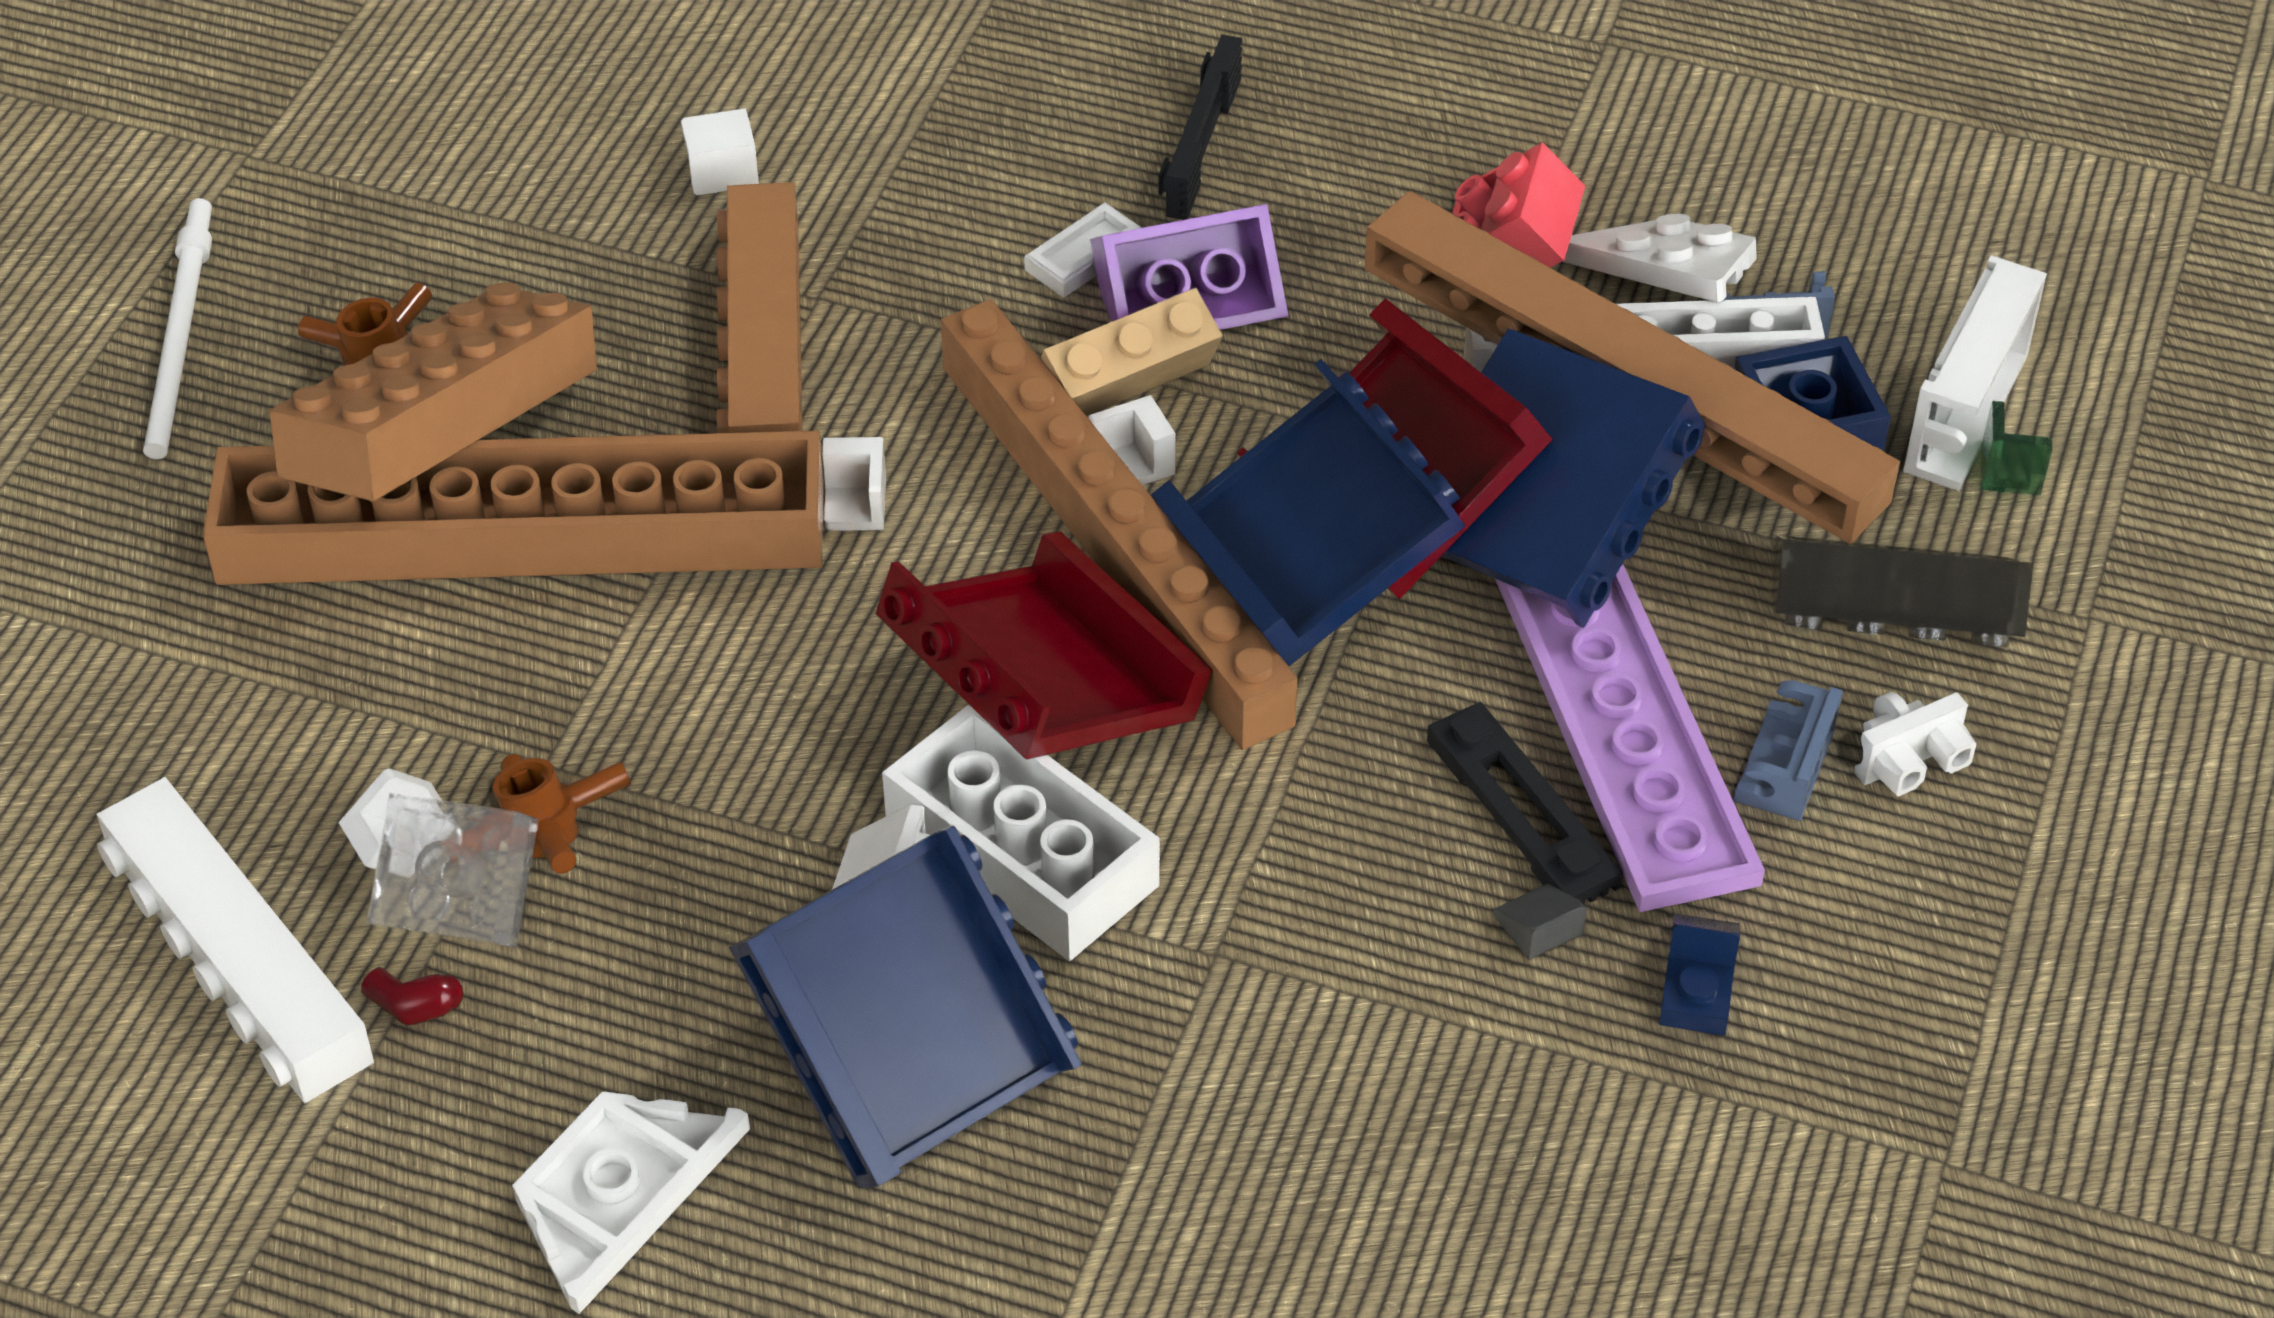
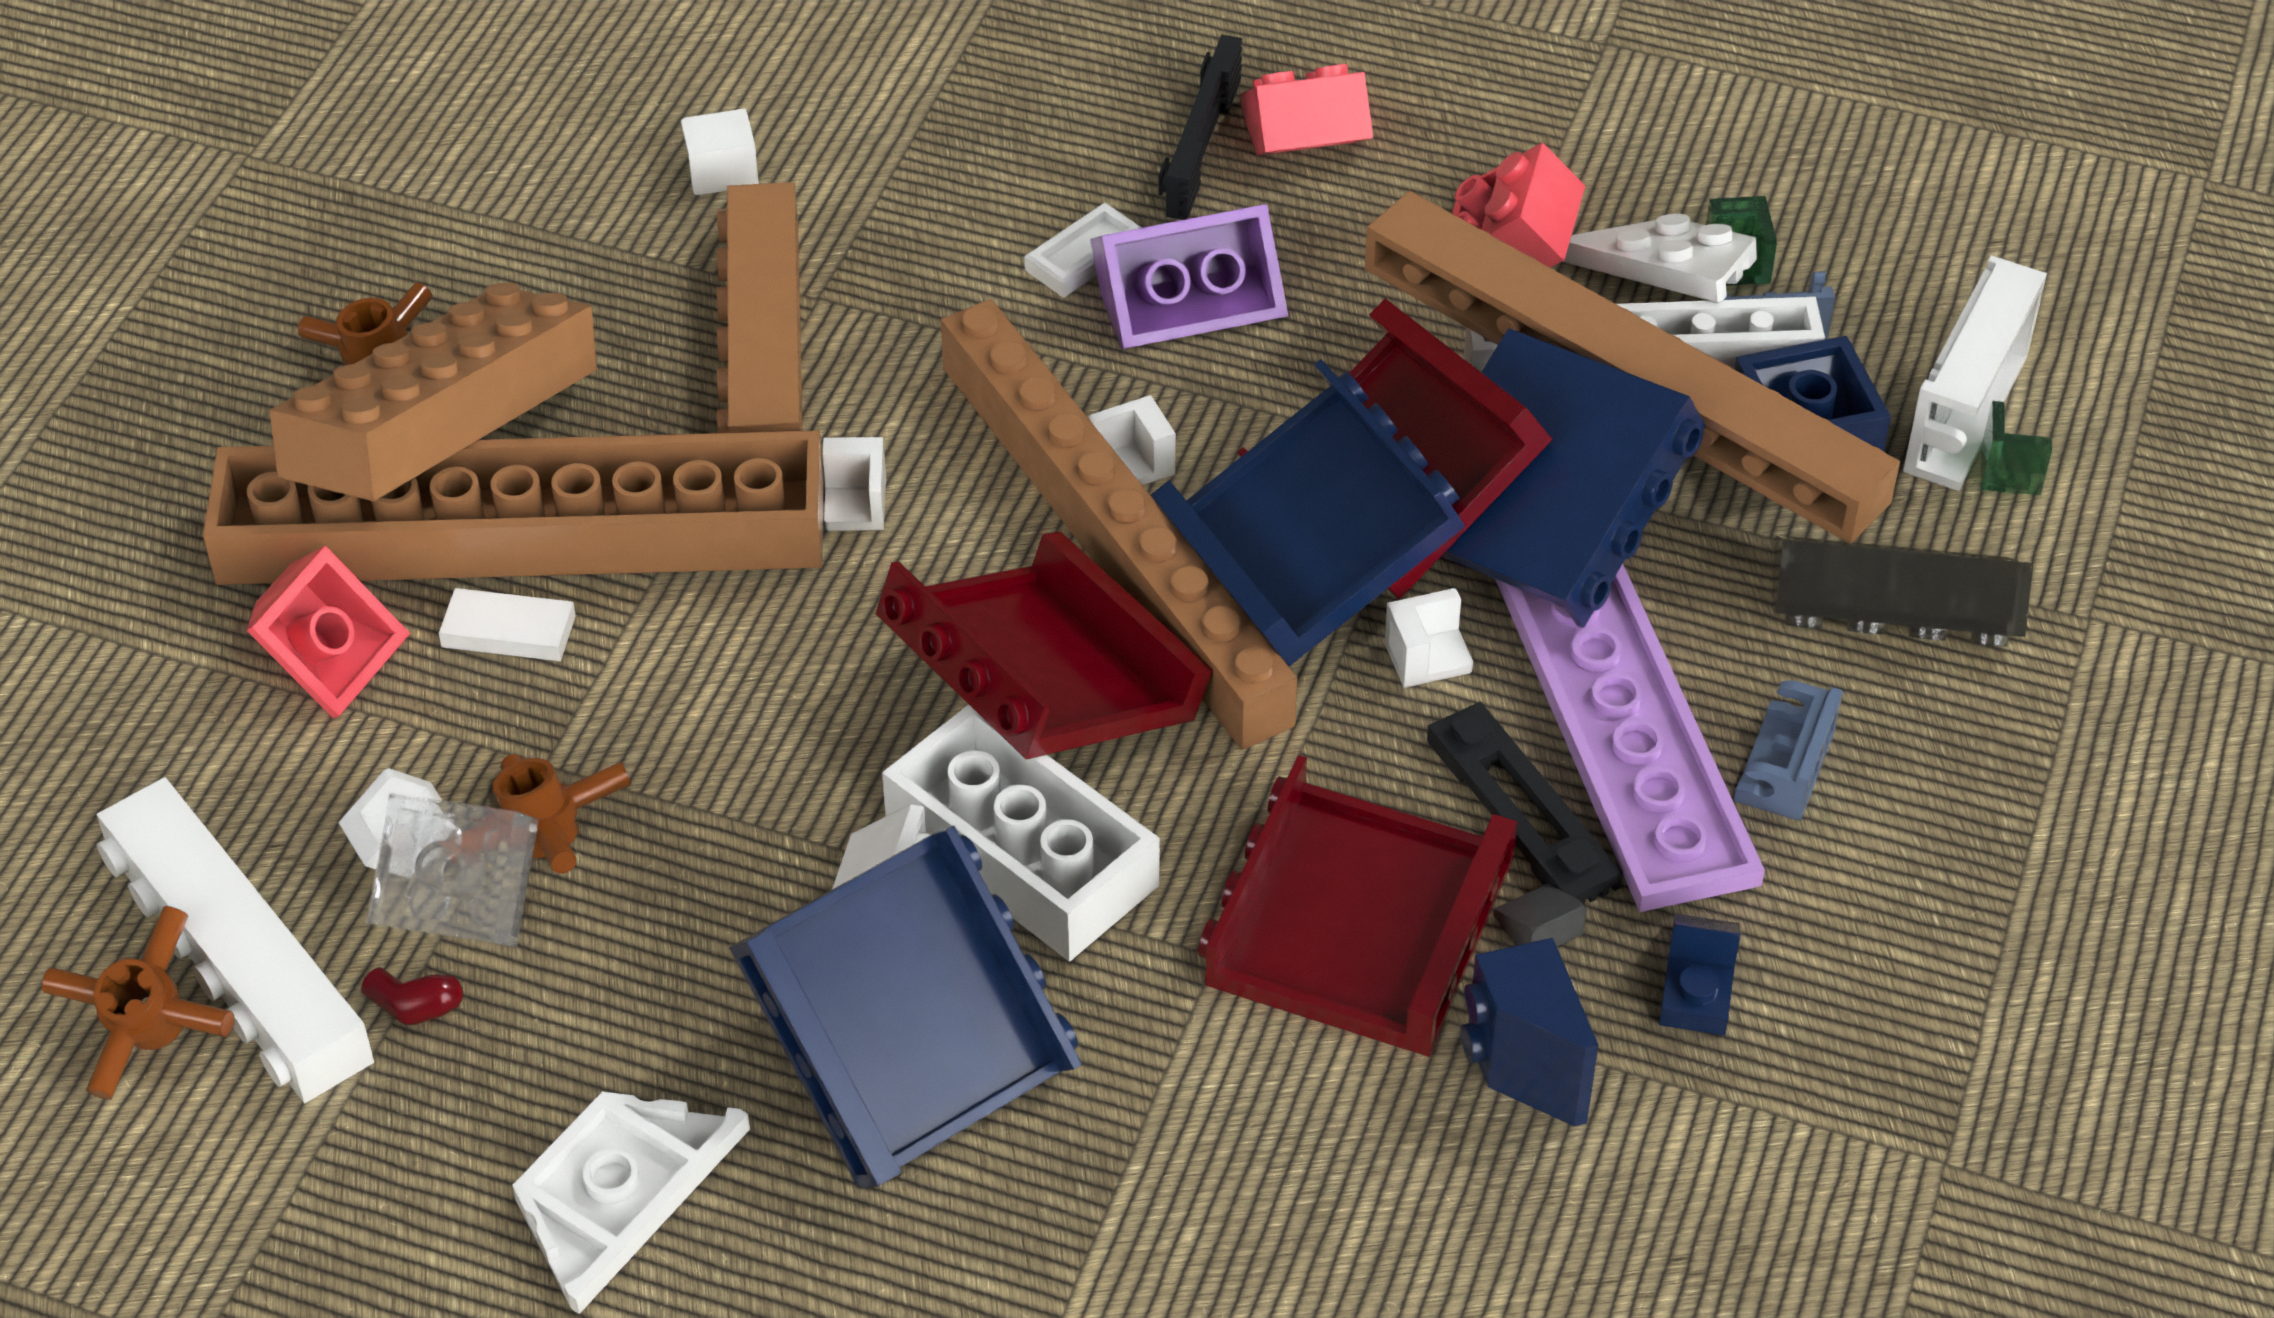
white bar [143,198,212,459] -> none
tan brick [1040,288,1223,416] -> none
white hips [1854,692,1976,796] -> none
none -> dark orange bar [42,906,234,1100]
none -> coral slope [246,545,410,719]
none -> white tile [439,588,576,661]
none -> dark red panel [1198,755,1517,1057]
none -> coral slope [1239,64,1373,156]
none -> white panel [1384,588,1473,688]
none -> dark blue slope [1460,938,1598,1126]
none -> clear green panel [1706,196,1777,286]

